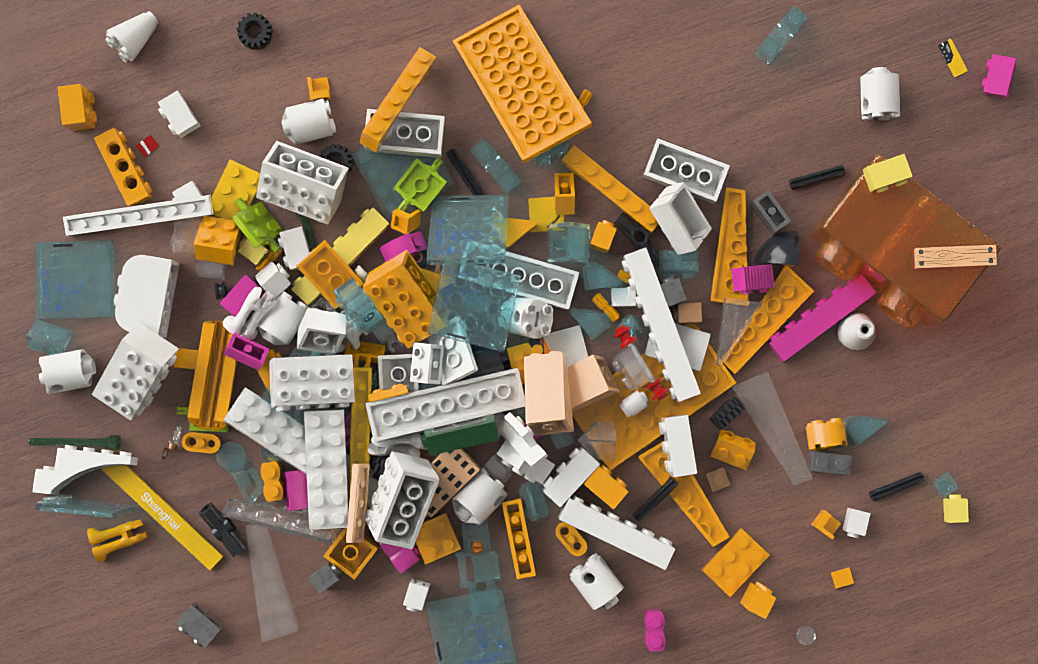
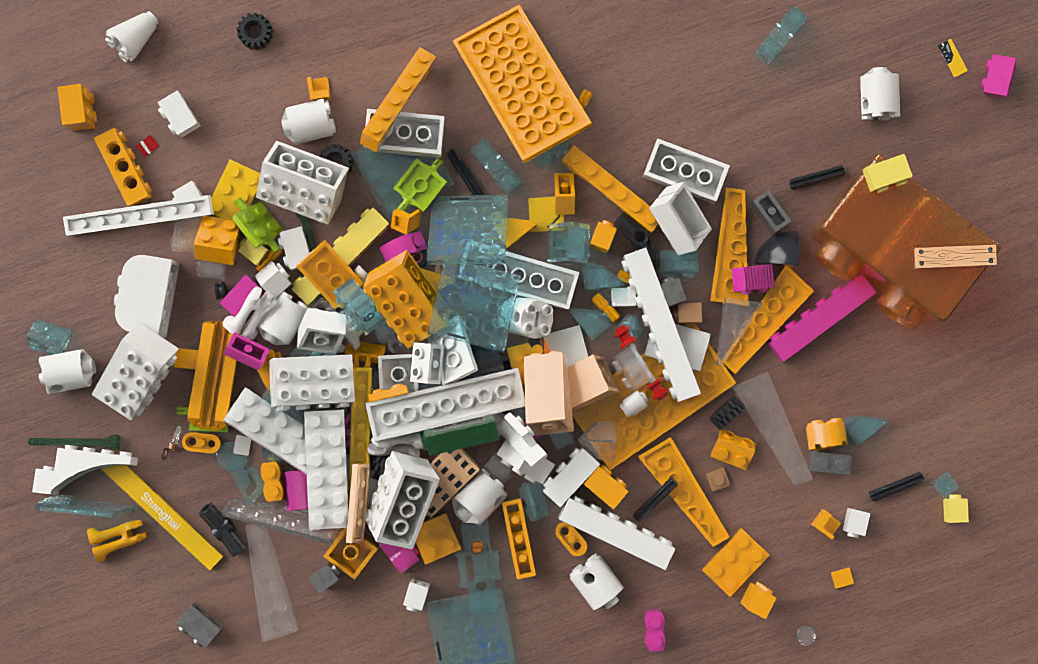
clear light blue plate [35,240,115,319] -> none
white piece [659,415,697,477] -> none
white cone [837,312,876,350] -> none
none -> white sticker [233,435,251,456]

